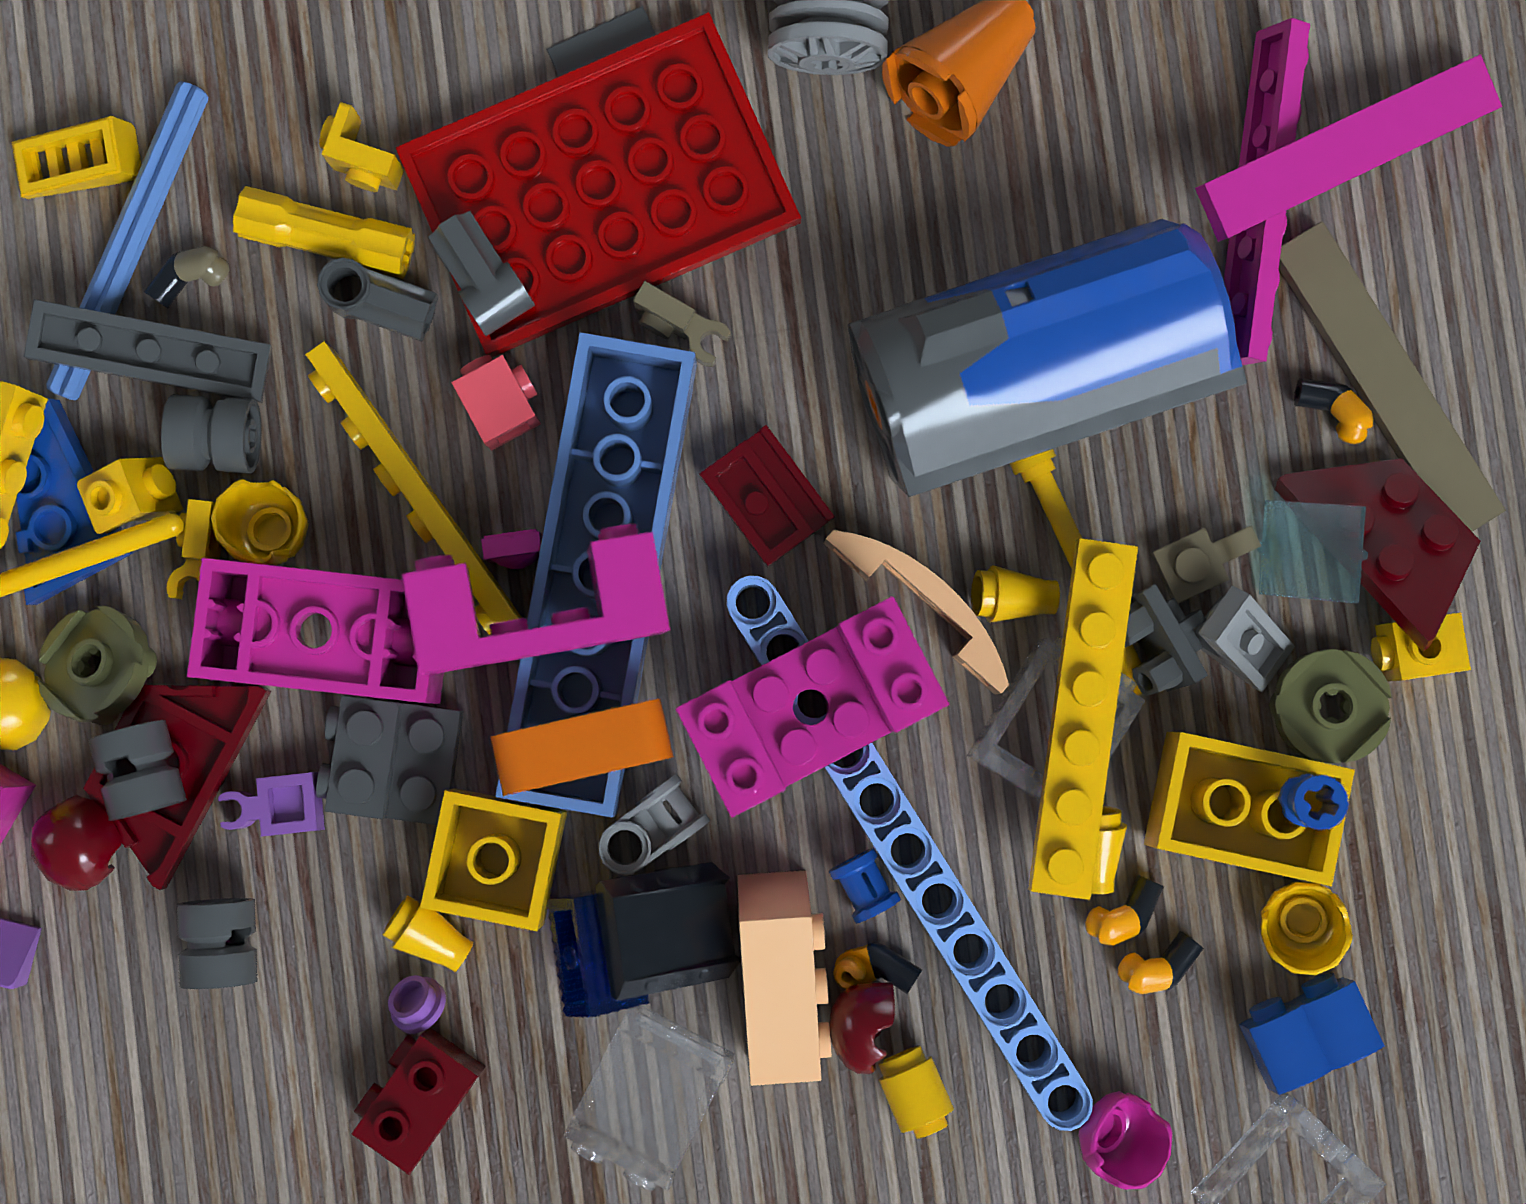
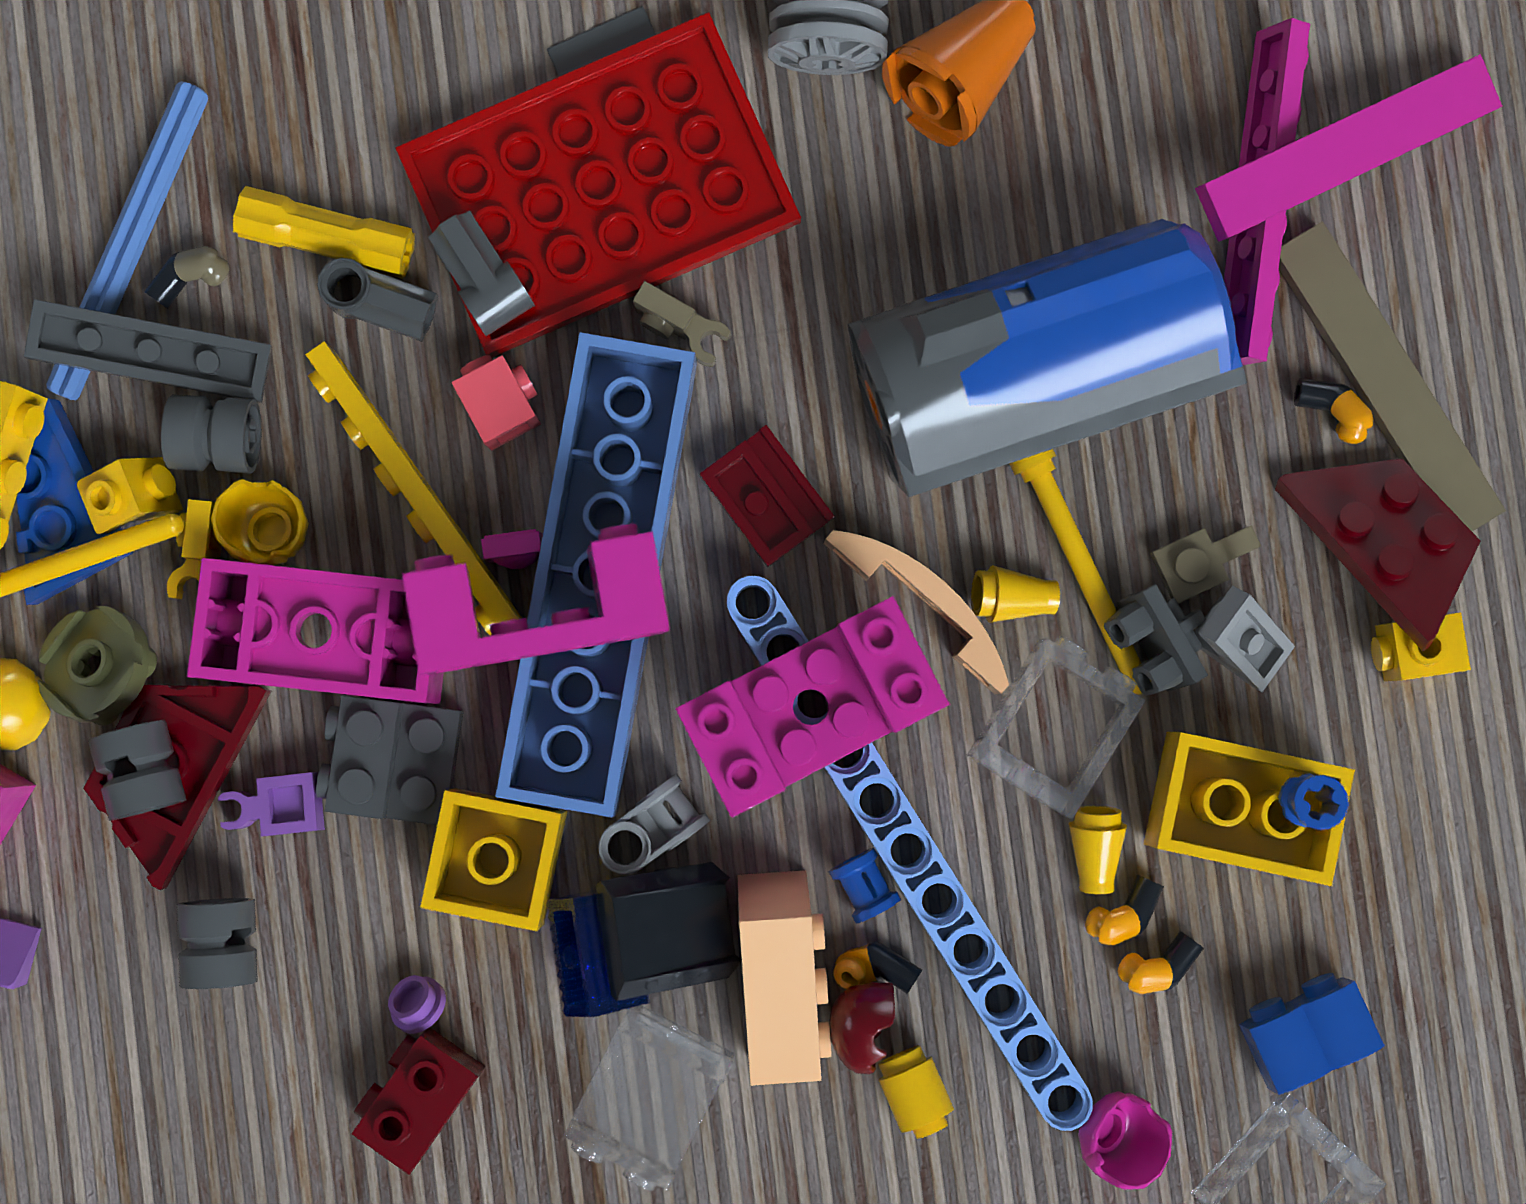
yellow slope [12,116,141,199] -> none
dark red hair [31,795,122,891] -> none
yellow bracket [319,102,404,192] -> none
yellow cone [382,895,474,972] -> none
orange beam [490,698,674,796] -> none
yellow plate [1028,538,1138,900] -> none
clear light blue piece [1257,500,1368,603] -> none
yellow hair [1260,881,1353,975] -> none
olive plate [1269,649,1392,764] -> none

